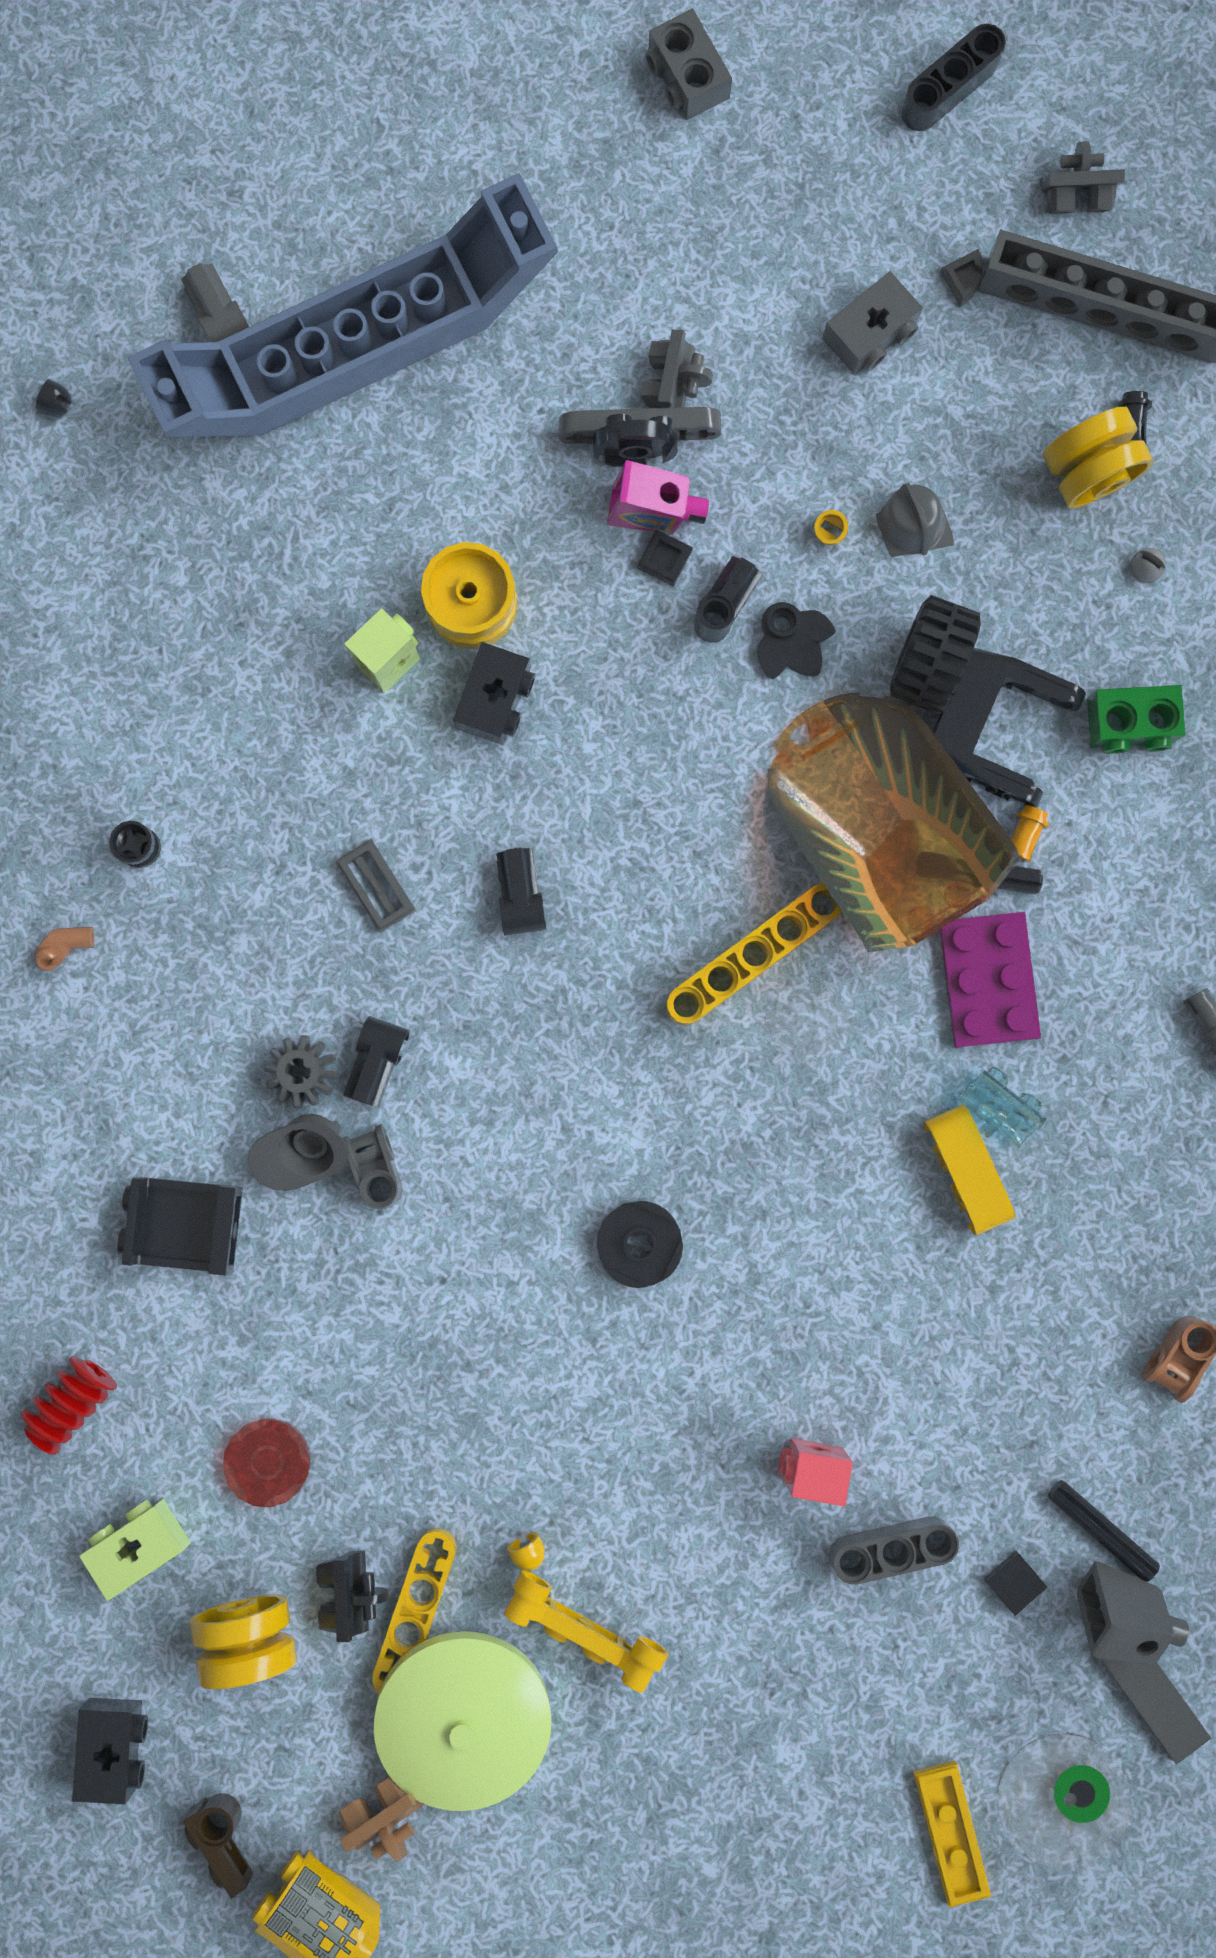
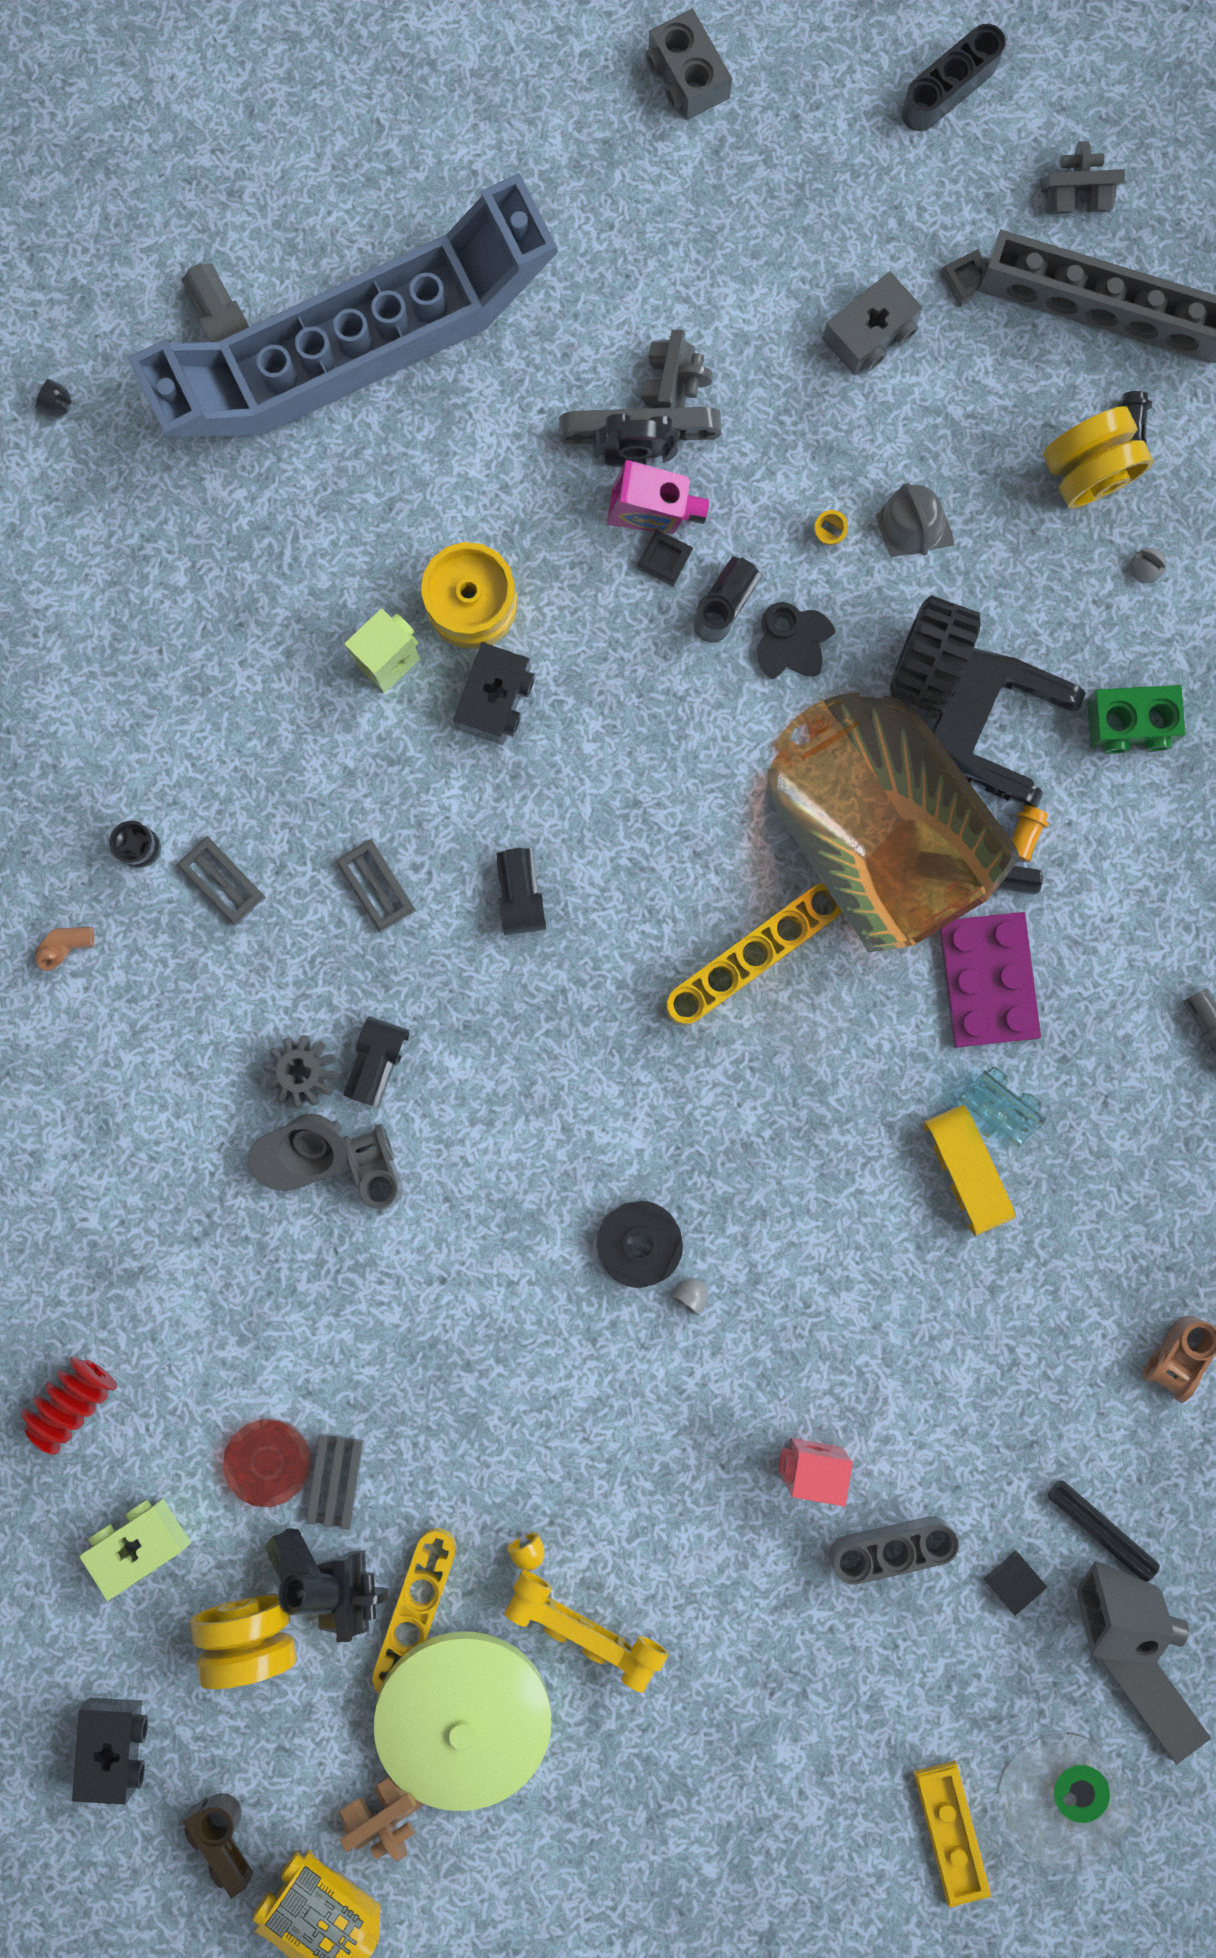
black panel [117,1177,243,1276] -> none
none -> dark grey tile [176,836,266,927]
none -> black piece [265,1528,339,1615]
none -> dark grey tile [306,1434,364,1530]
none -> light grey hinge [670,1278,708,1316]

